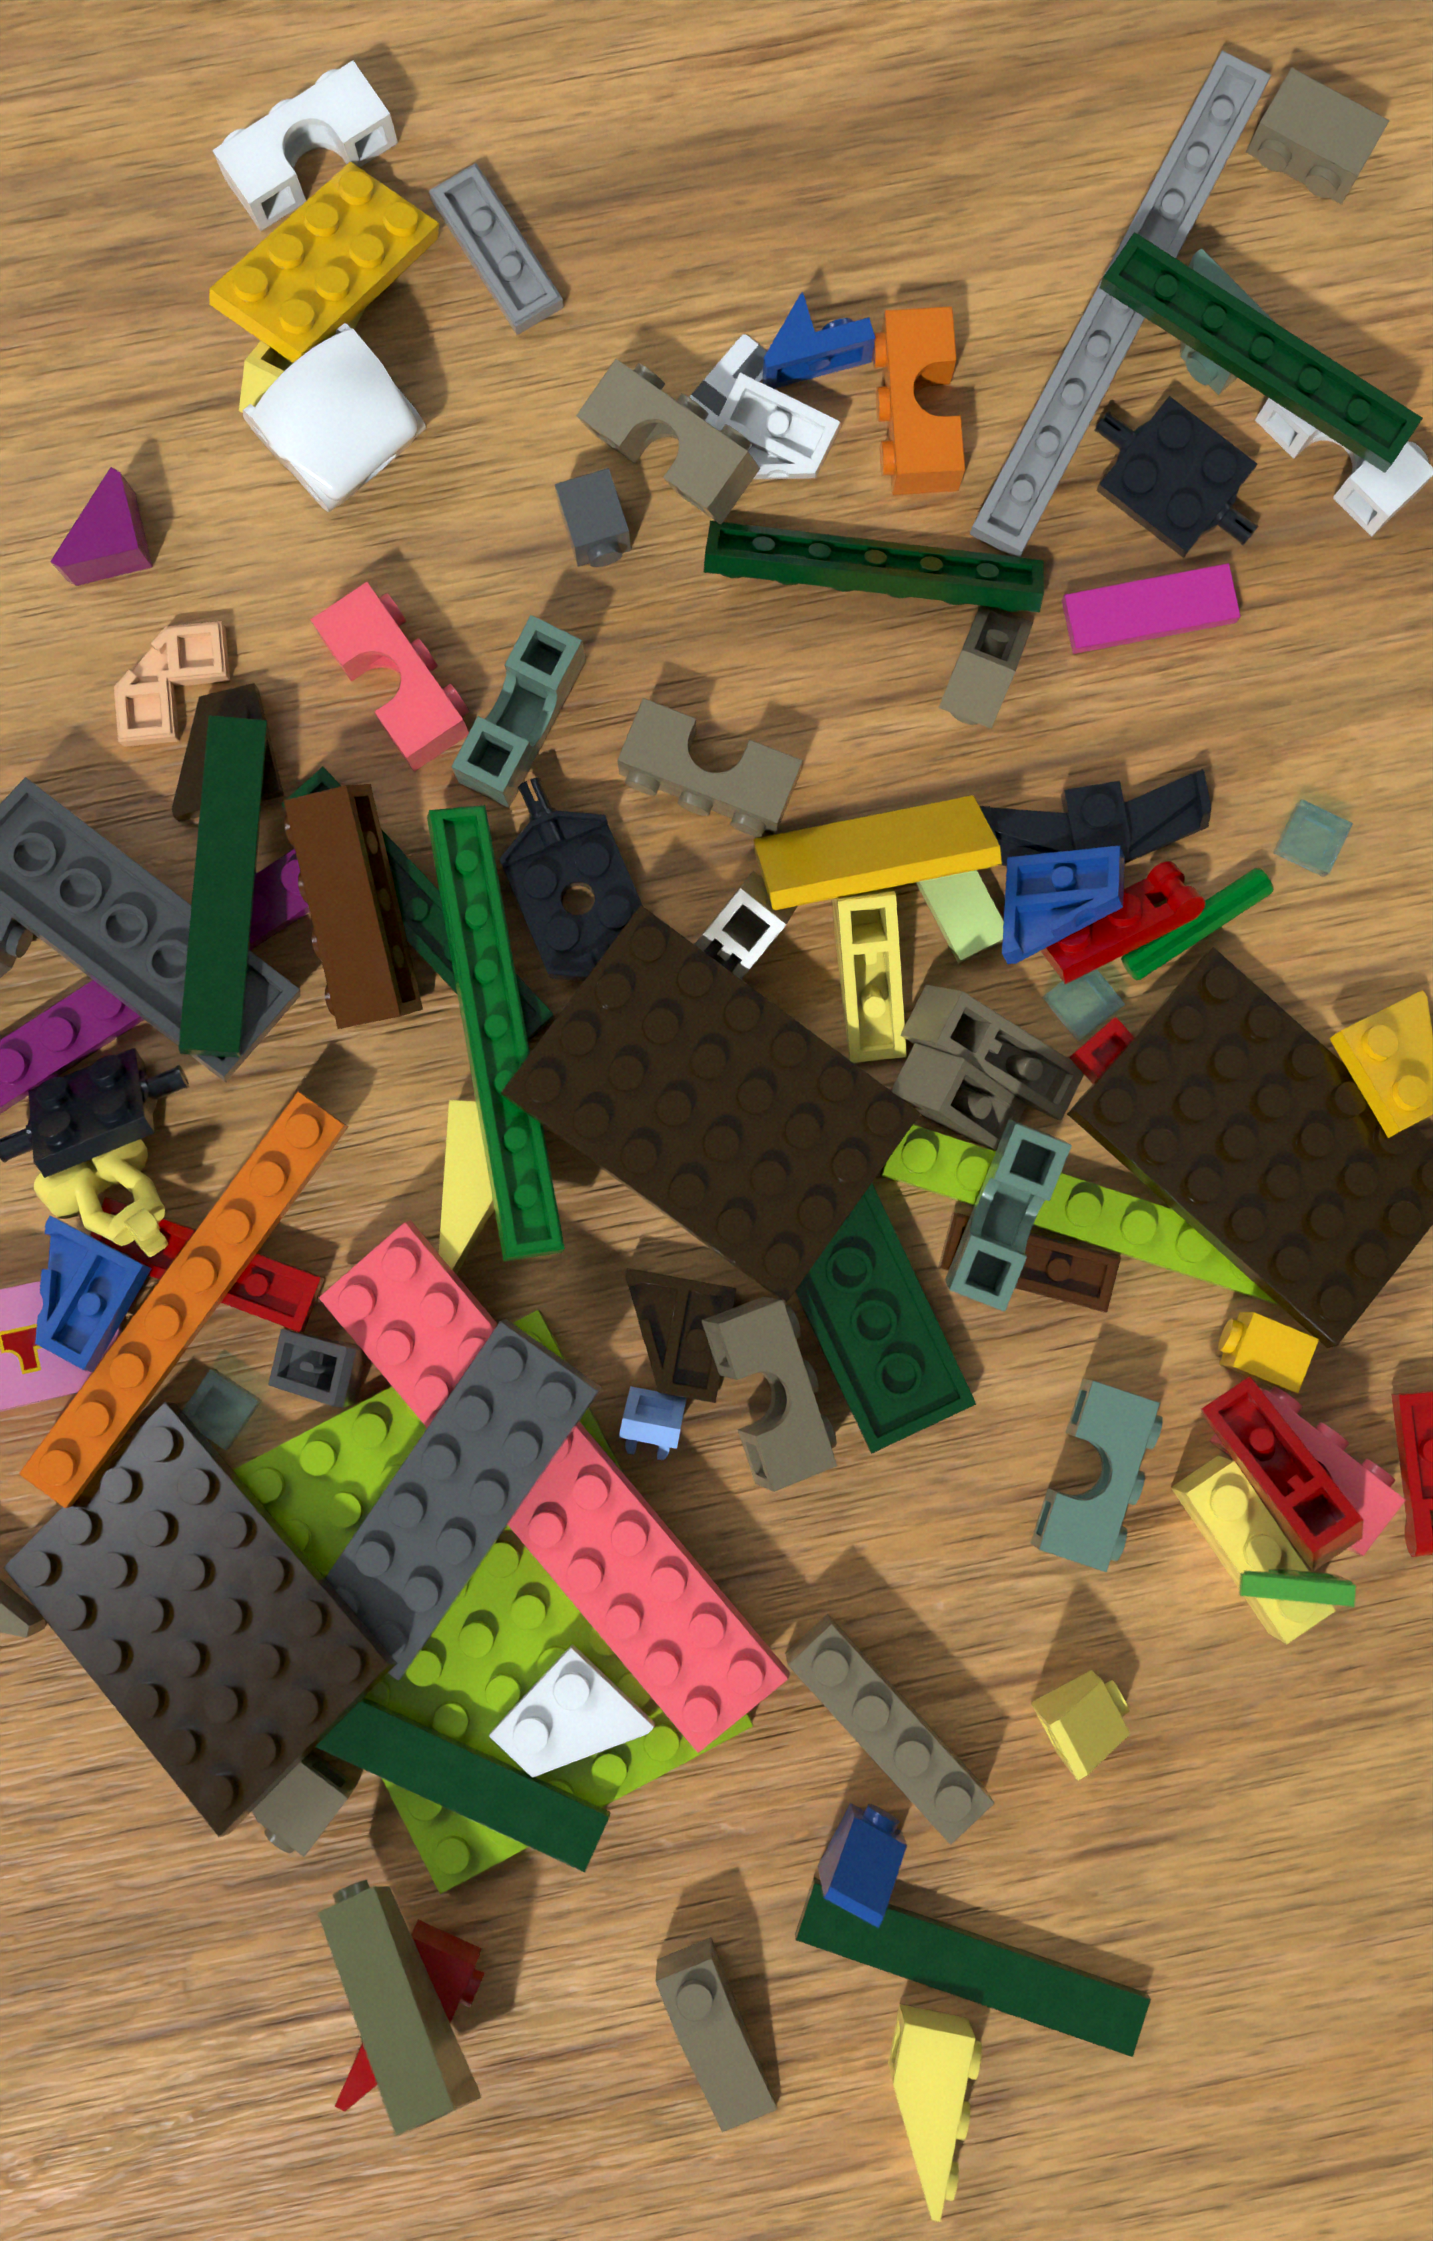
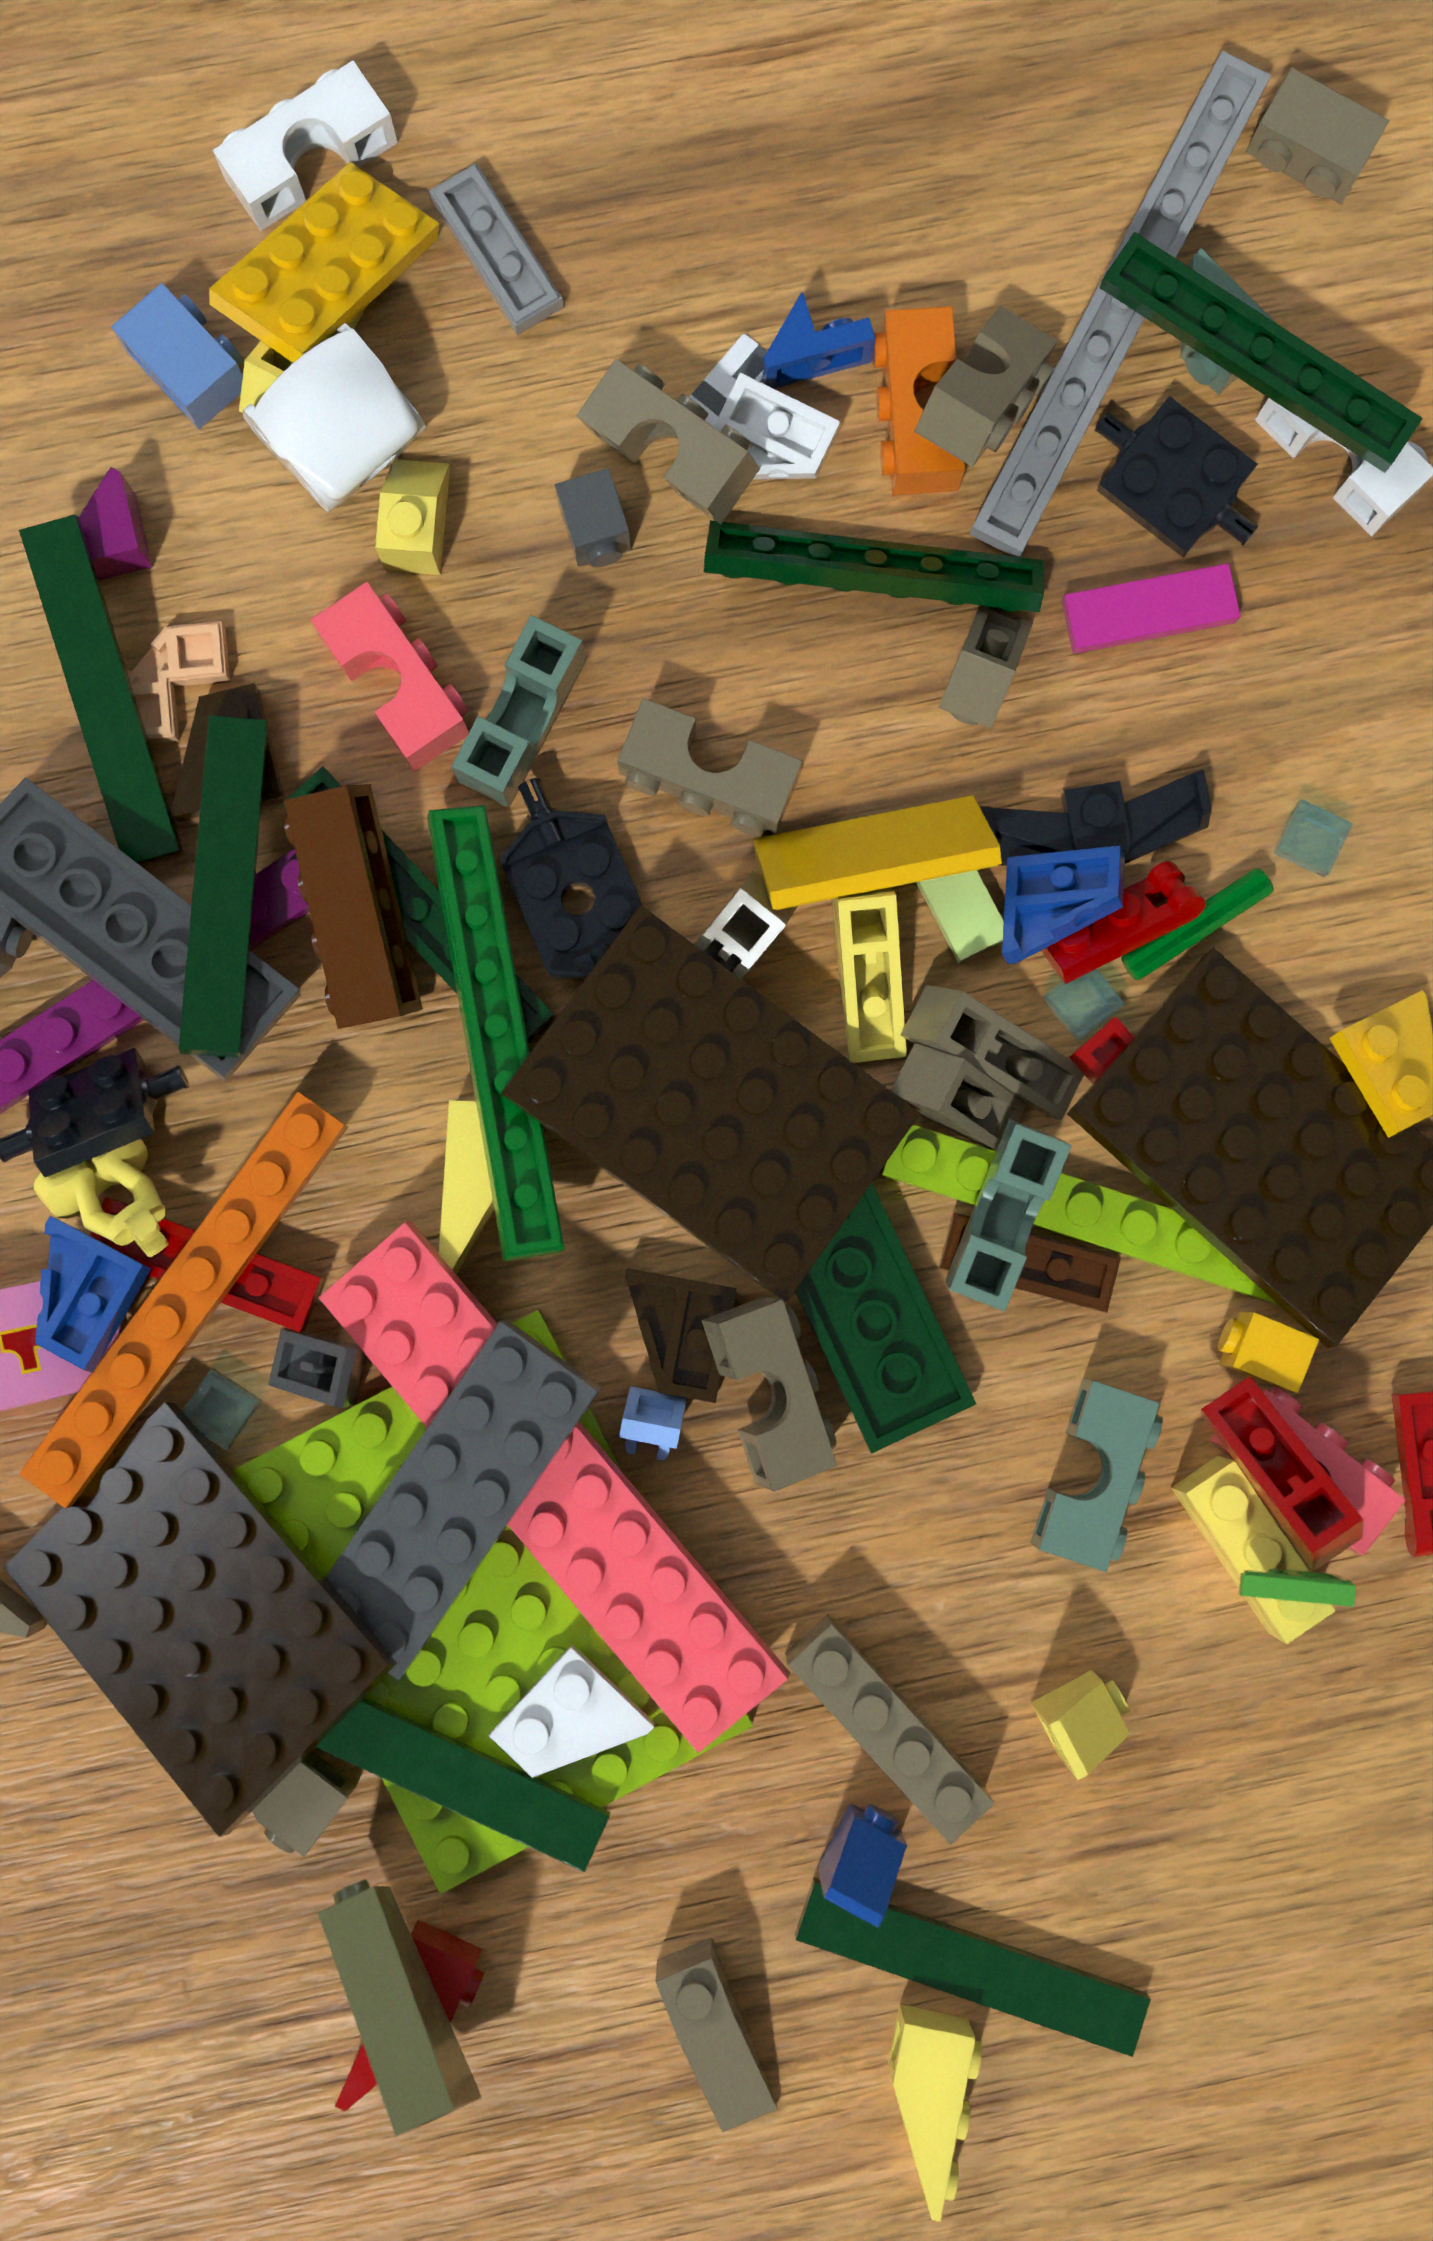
none -> dark green tile [19,514,183,864]
none -> medium blue brick [111,282,244,430]
none -> light yellow slope [375,459,450,575]
none -> dark tan arch [914,306,1058,467]

